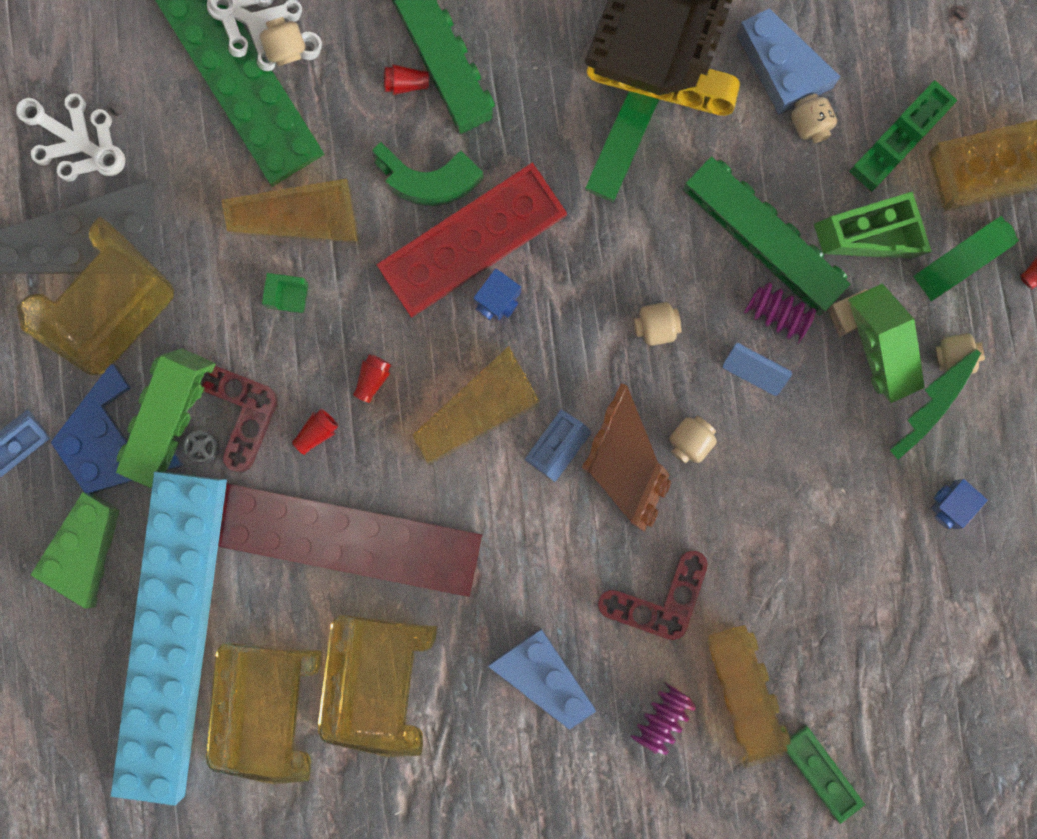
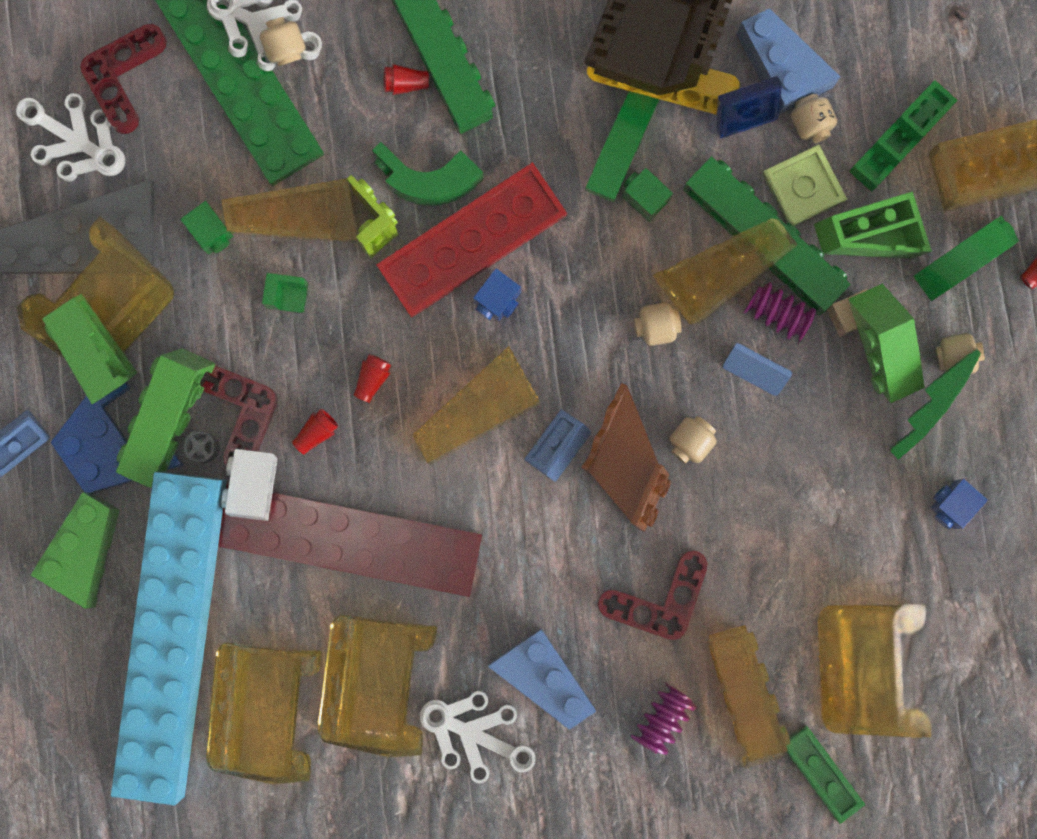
none -> bright green wedge [42,294,138,404]
none -> dark red beam [80,24,167,134]
none -> green brick [180,200,234,255]
none -> white brick [221,449,278,521]
none -> lime bracket [346,175,399,259]
none -> white plant [420,690,536,784]
none -> green brick [622,168,673,222]
none -> clear yellow wedge [652,219,798,325]
none -> clear blue tile [716,76,782,138]
none -> yellowish green tile [762,145,847,226]
none -> clear yellow windscreen [818,603,931,738]

